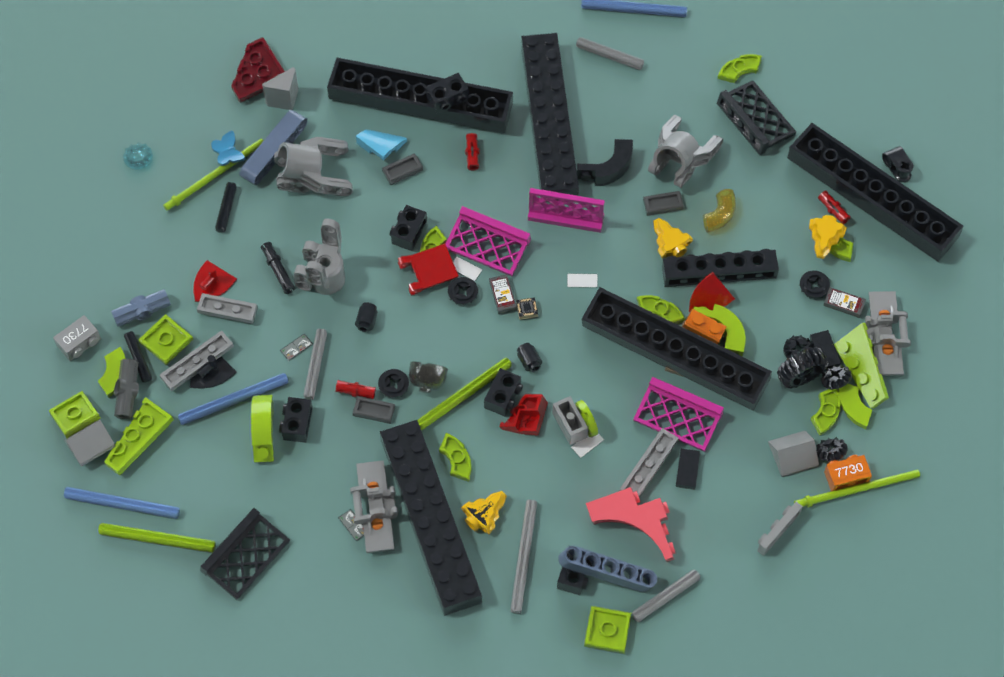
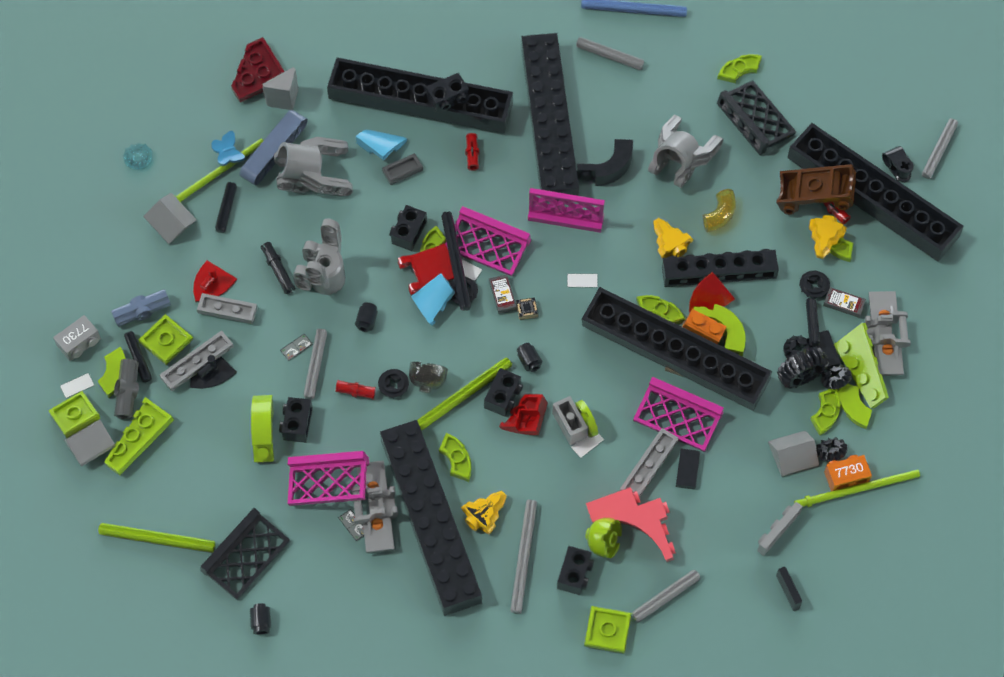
medium blue axle [64,487,180,519] -> none
medium blue axle [178,373,288,425] -> none
dark grey tile [352,396,395,424] -> none
sand blue beam [558,546,657,592] -> none
dark grey tile [643,191,684,216] -> none
none -> white sticker [60,373,94,398]
none -> light grey slope [143,193,196,244]
none -> black brick [250,603,271,635]
none -> dark pink fence [287,451,369,506]
none -> medium azure slope [411,273,455,326]
none -> black axle [441,211,471,311]
none -> lime cylinder [585,518,622,558]
none -> reddish brown piece [776,164,856,215]
none -> black tile [776,566,802,611]
none -> black axle [806,298,820,347]
none -> light grey axle [922,118,958,179]

